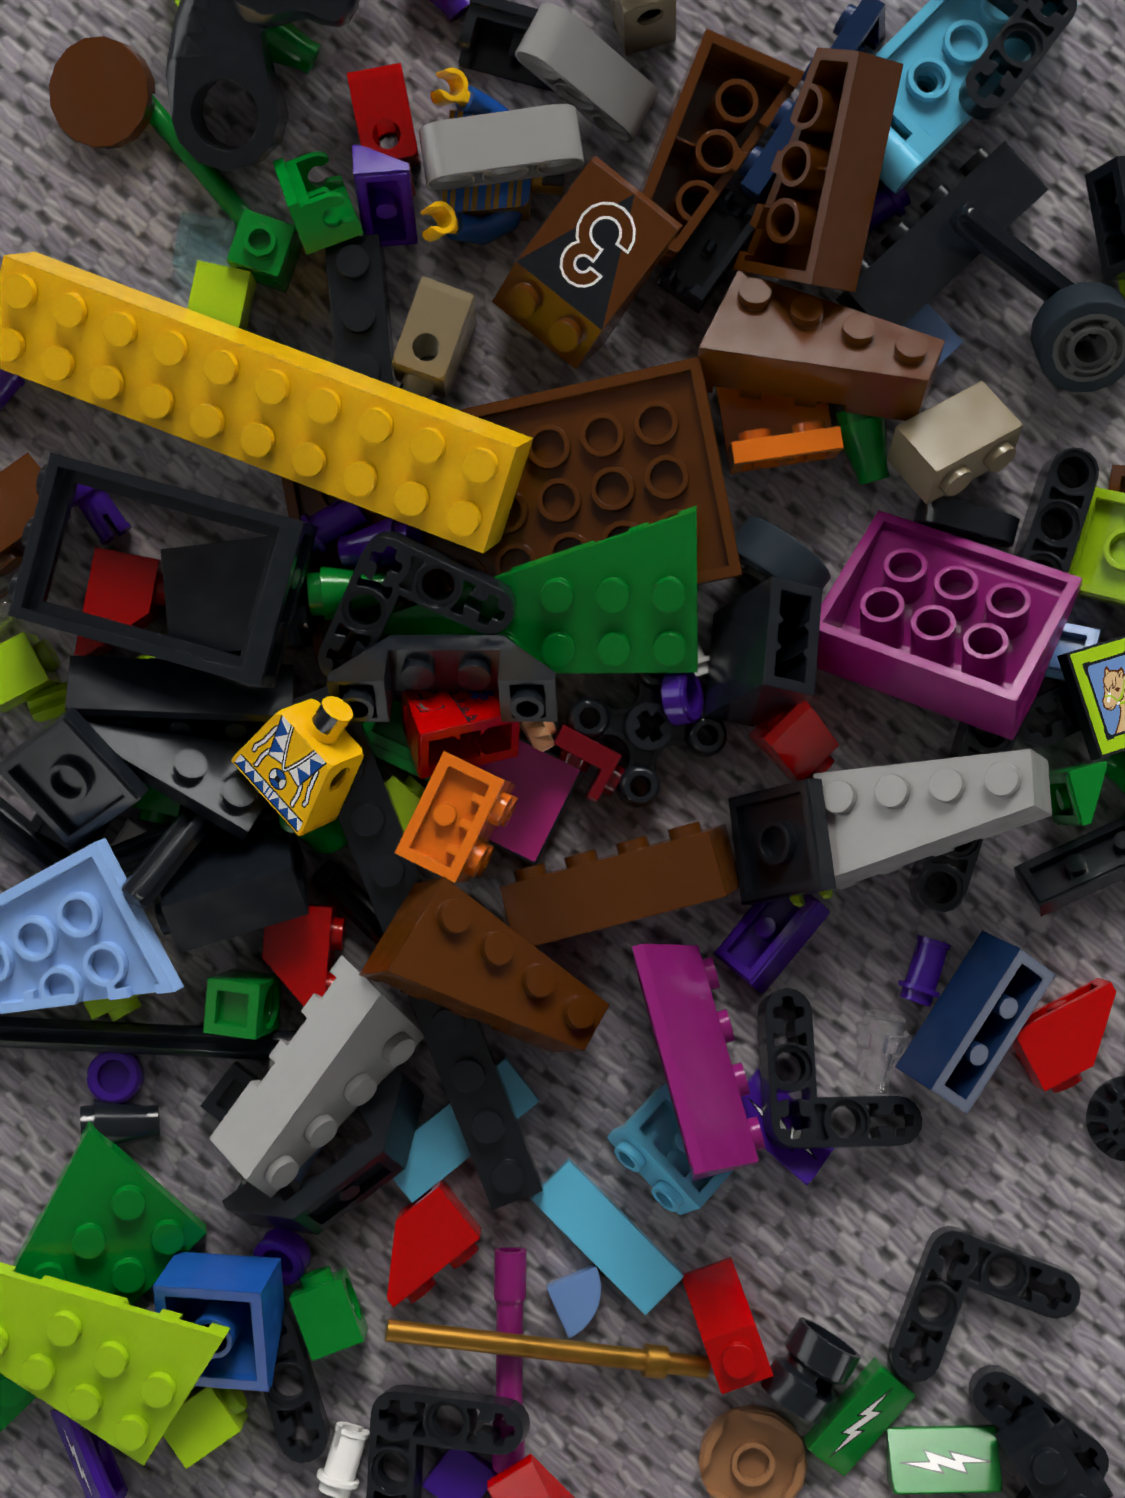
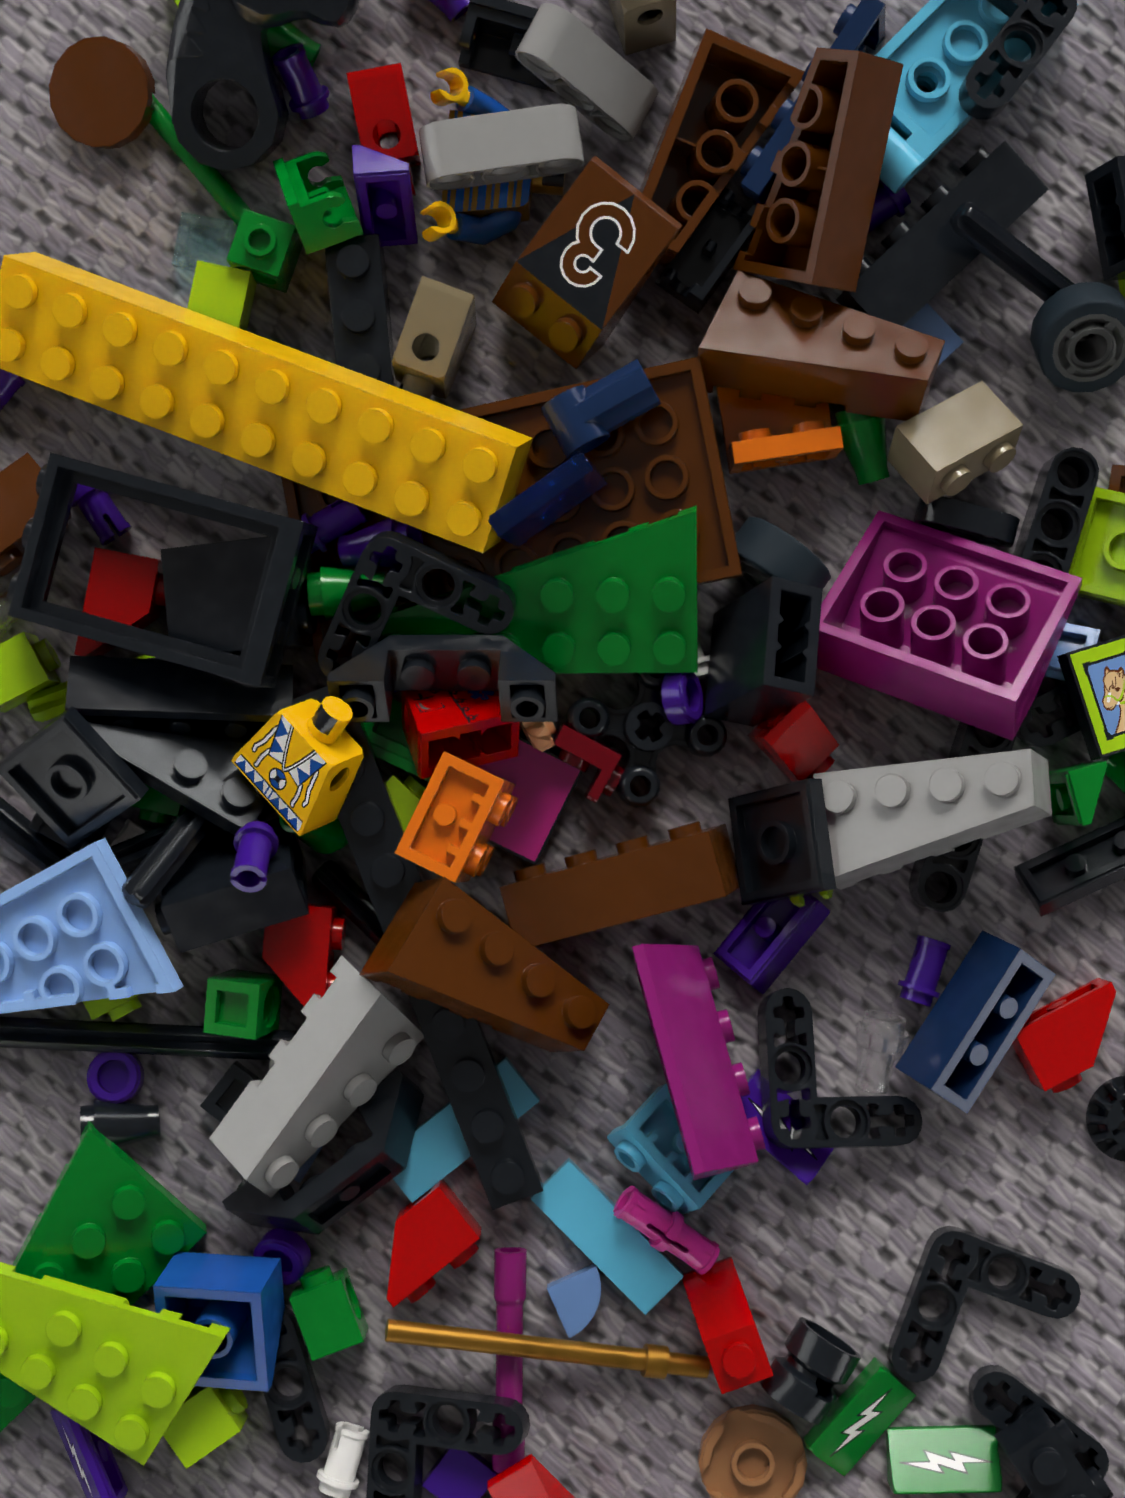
none -> dark purple pin [230,821,279,893]
none -> dark purple pin [272,43,330,119]
none -> clear blue tile [488,452,608,547]
none -> dark blue piece [541,359,661,459]
none -> dark pink pin [613,1186,720,1275]

